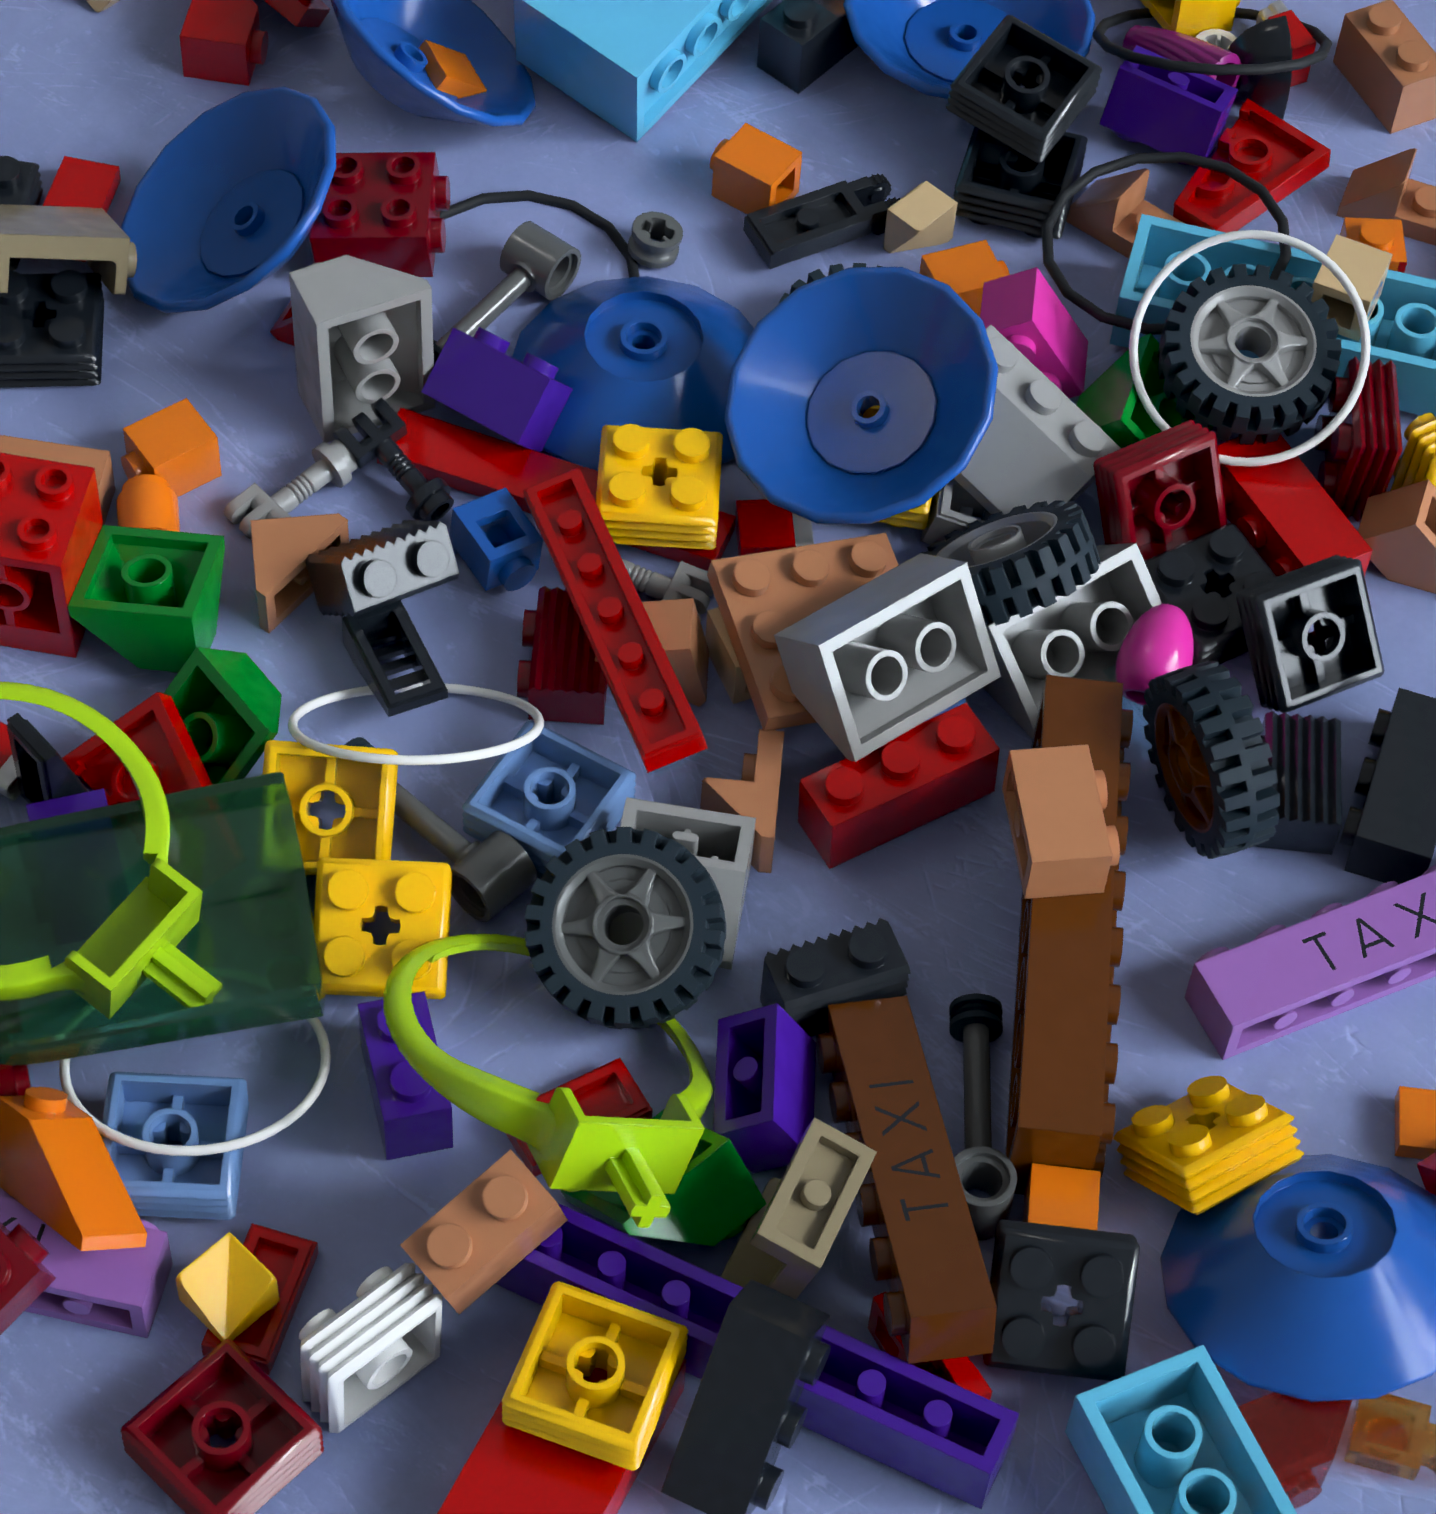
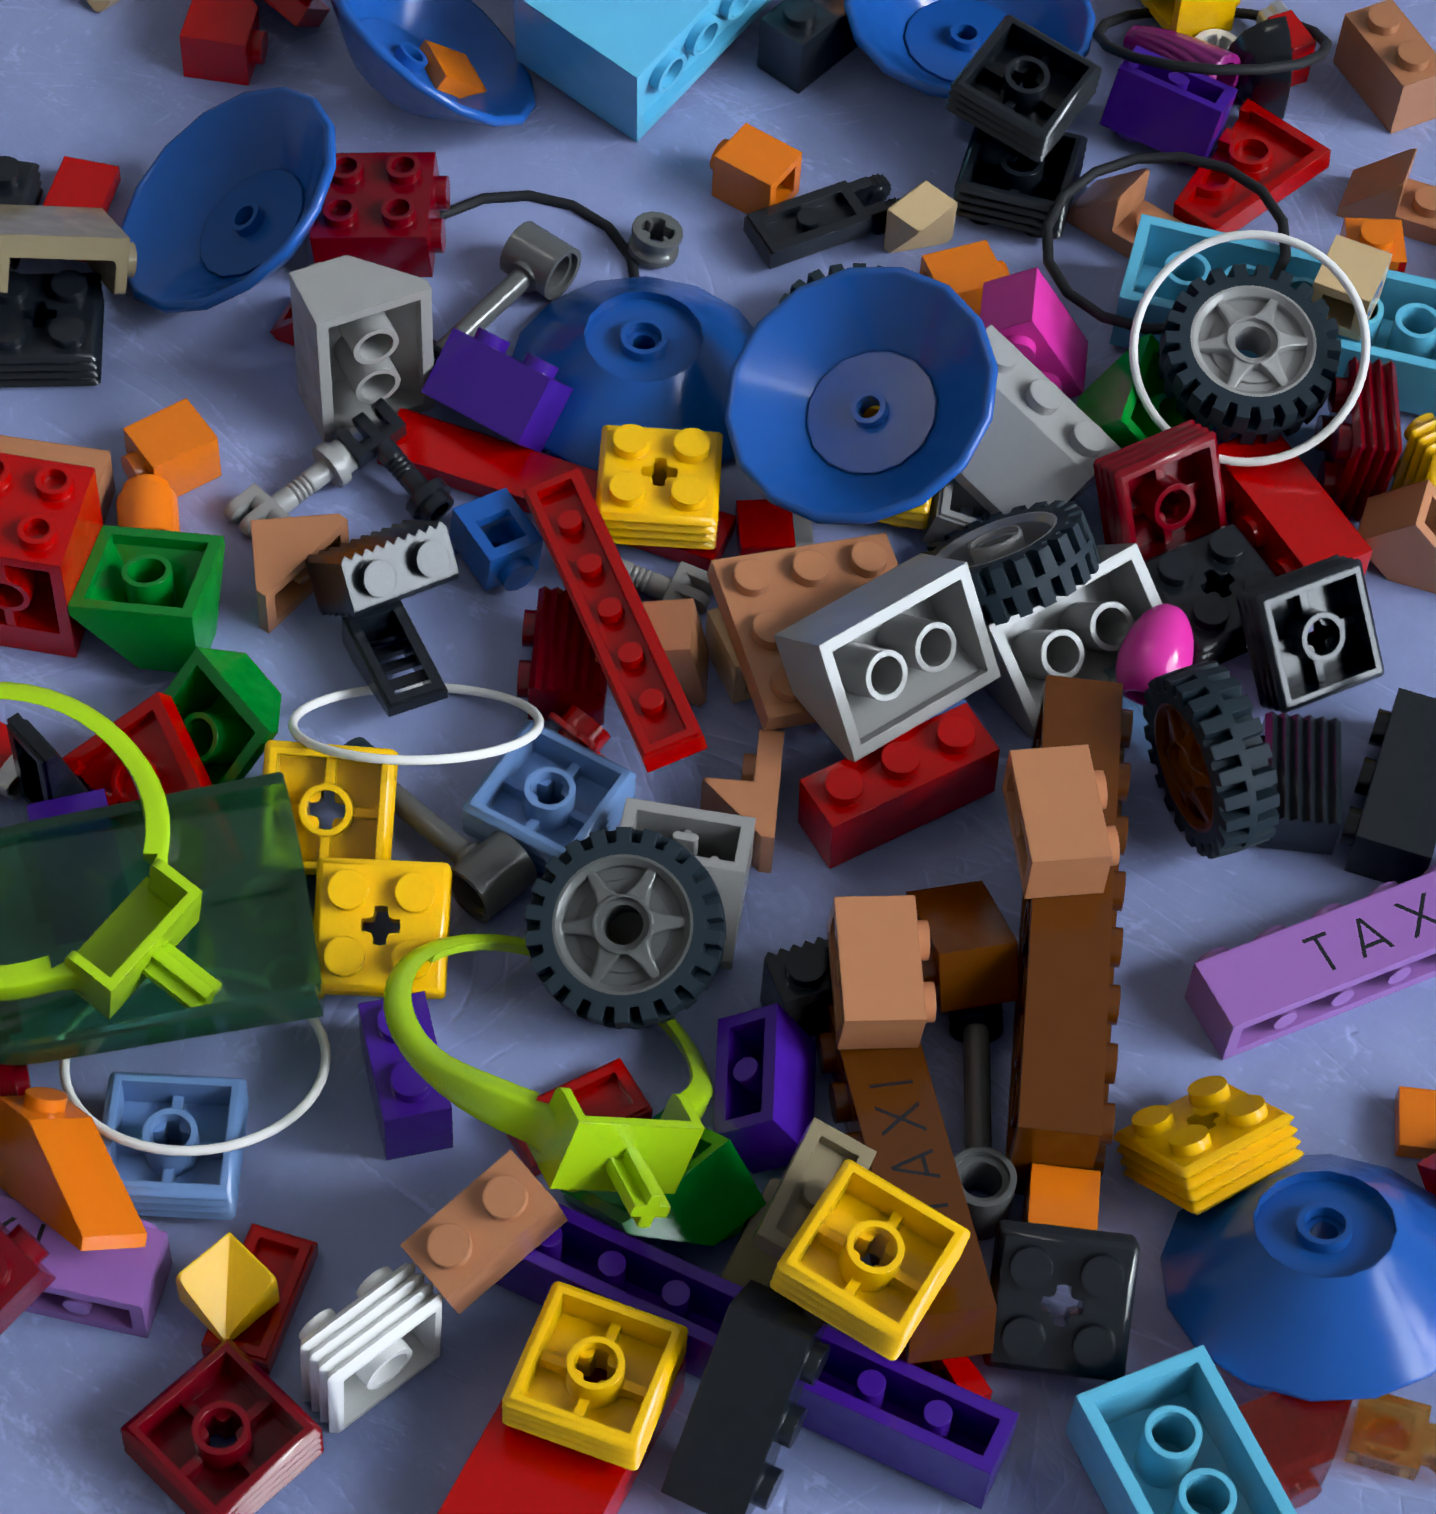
none -> red plate [547,705,611,757]
none -> yellow brick [770,1159,970,1361]
none -> nougat brick [827,895,936,1050]
none -> reddish brown brick [906,880,1019,1012]

